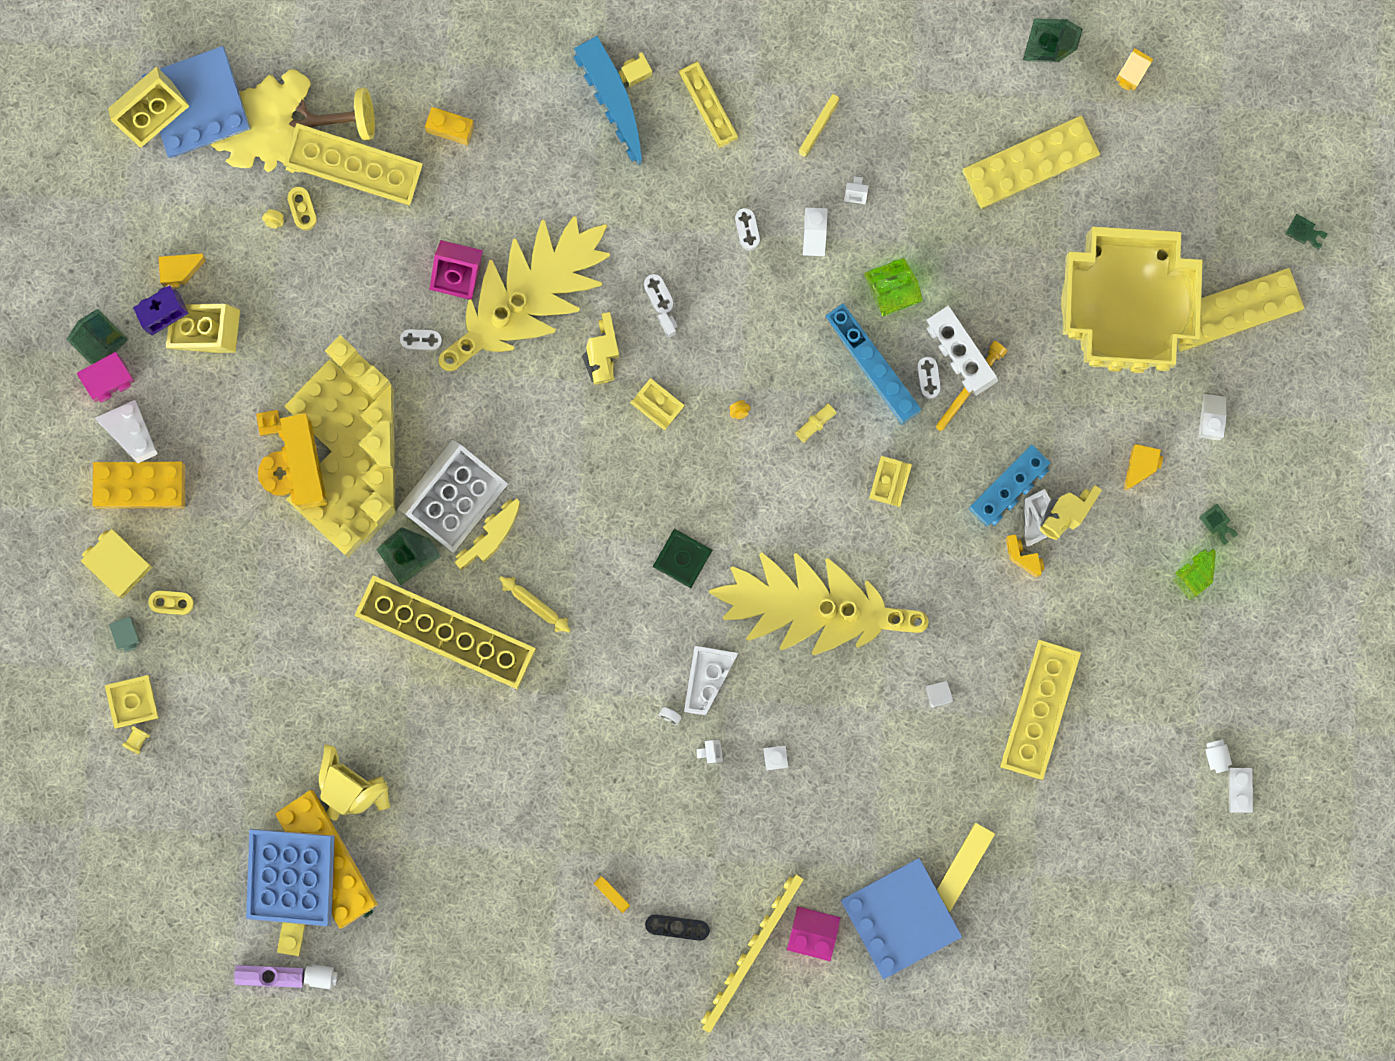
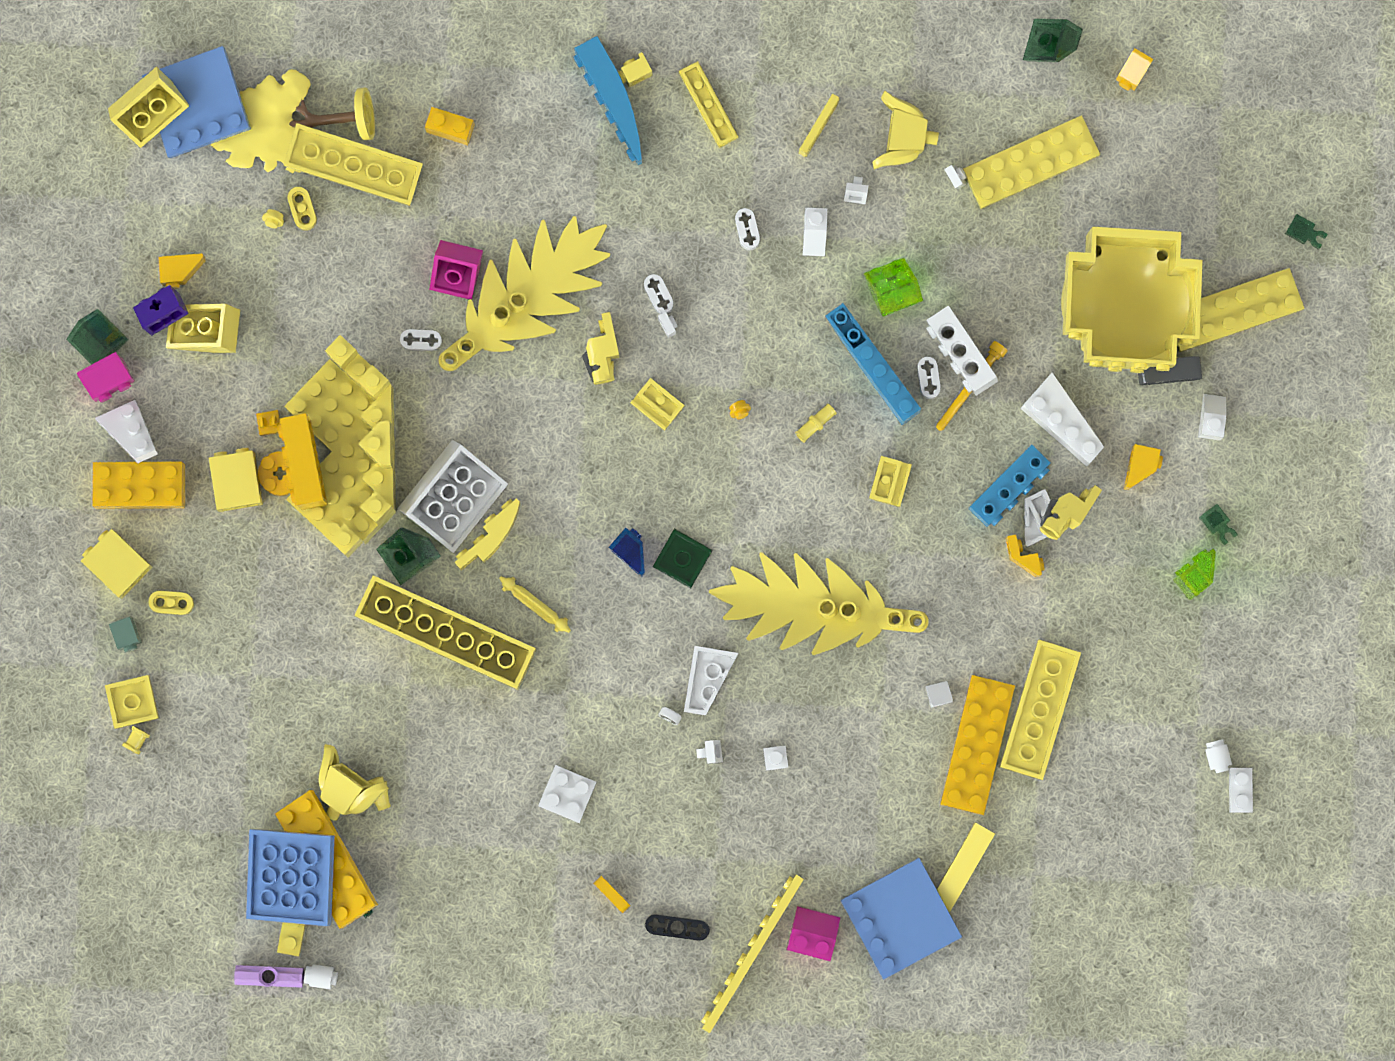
none -> light yellow brick [209,448,263,512]
none -> white plate [538,765,597,823]
none -> clear blue slope [608,528,645,578]
none -> light yellow torso [872,90,939,170]
none -> yellow plate [940,675,1015,815]
none -> white plate [944,165,967,189]
none -> white wedge [1020,373,1104,466]
none -> dark grey beam [1138,356,1203,385]

